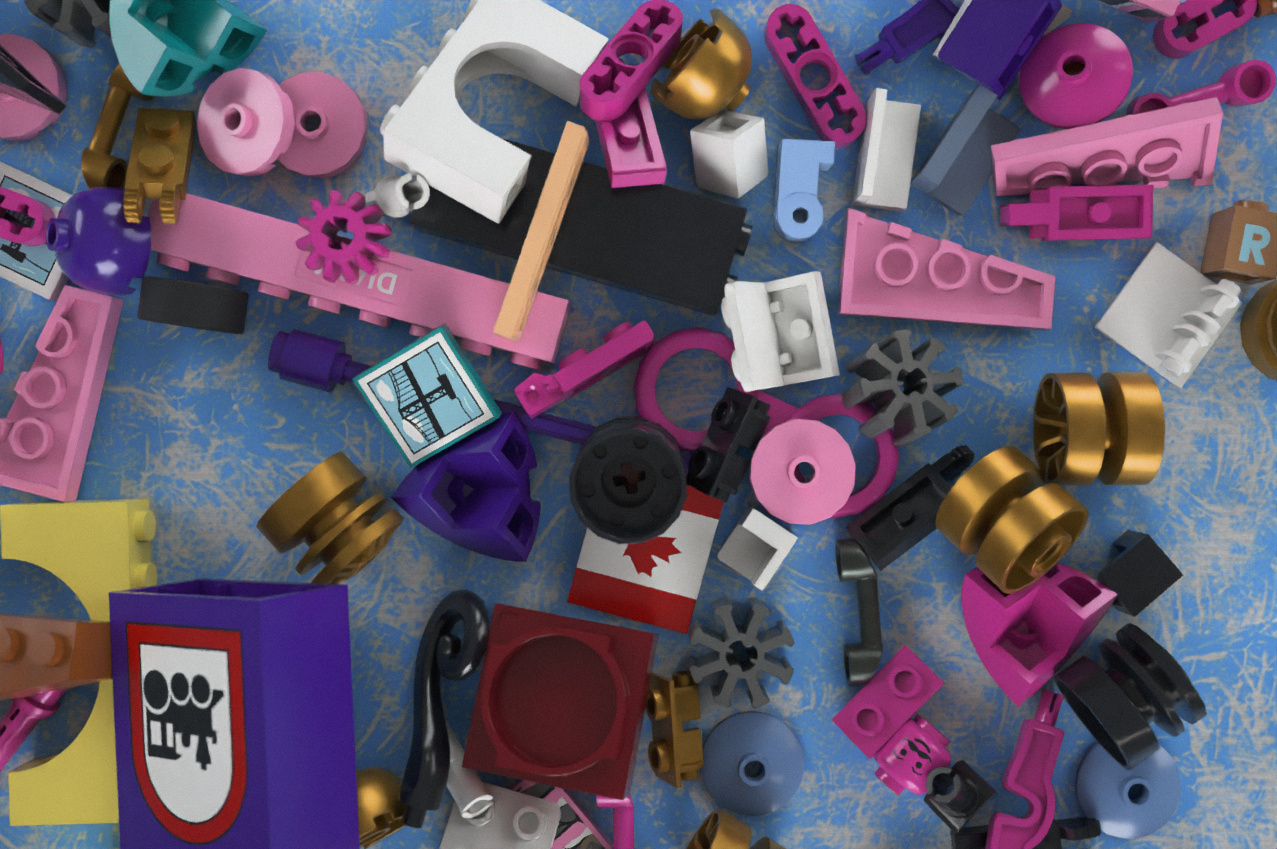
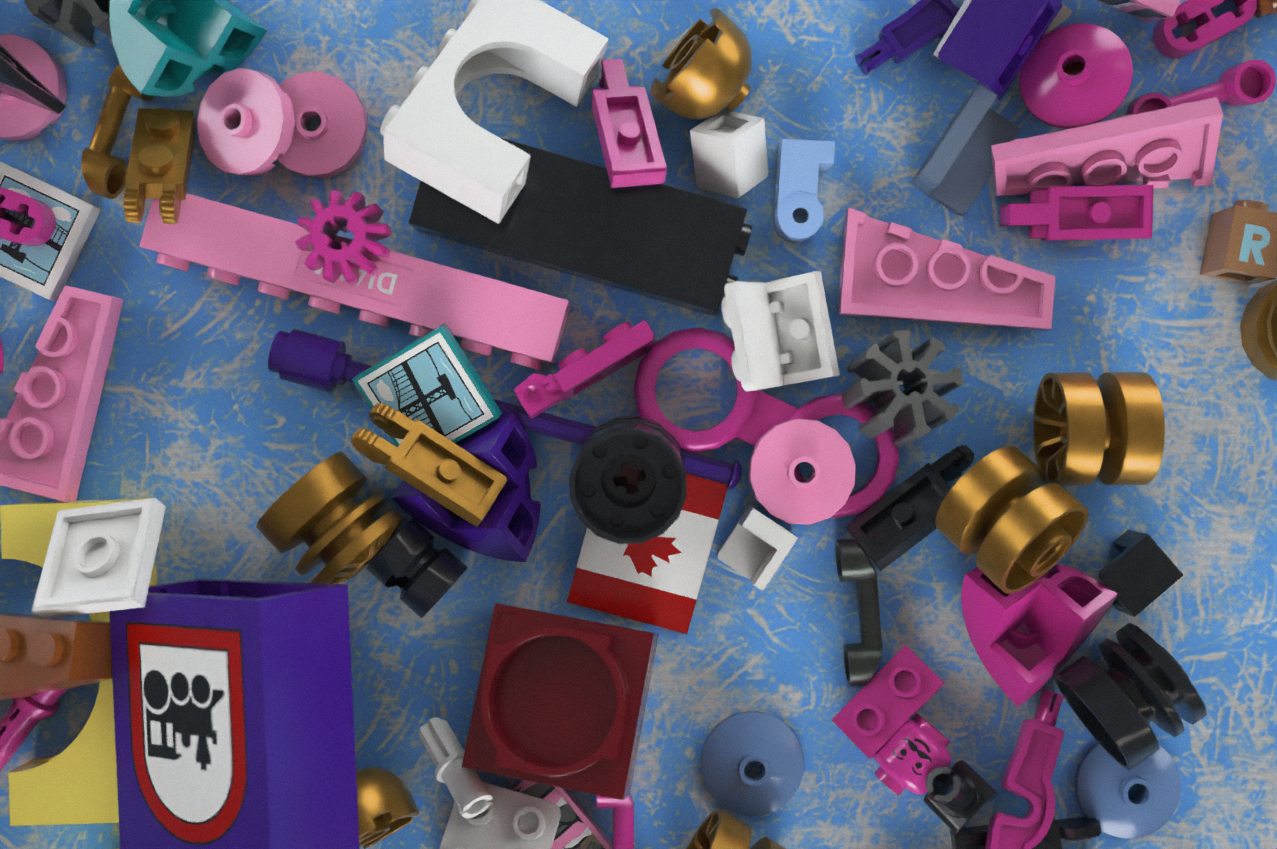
dark purple cylinder [46,187,151,296] -> none
black tyre [137,276,249,334] -> none
white axle [365,173,430,218] -> none
black plant [397,590,489,828] -> none
light nougat tile [493,121,590,342] -> none
dark pink beam [580,0,683,121] -> none
pearl gold hinge [645,671,704,788] -> none
black hinge [686,387,771,502] -> none
dark grey gear [688,597,794,708] -> none
dark pink beam [764,4,867,148] -> none
white panel [852,88,921,212] -> none
white hinge [1095,242,1242,388] -> none
none -> white tile [32,498,166,618]
none -> pearl gold hinge [350,403,508,527]
none -> black wheel [366,518,468,618]

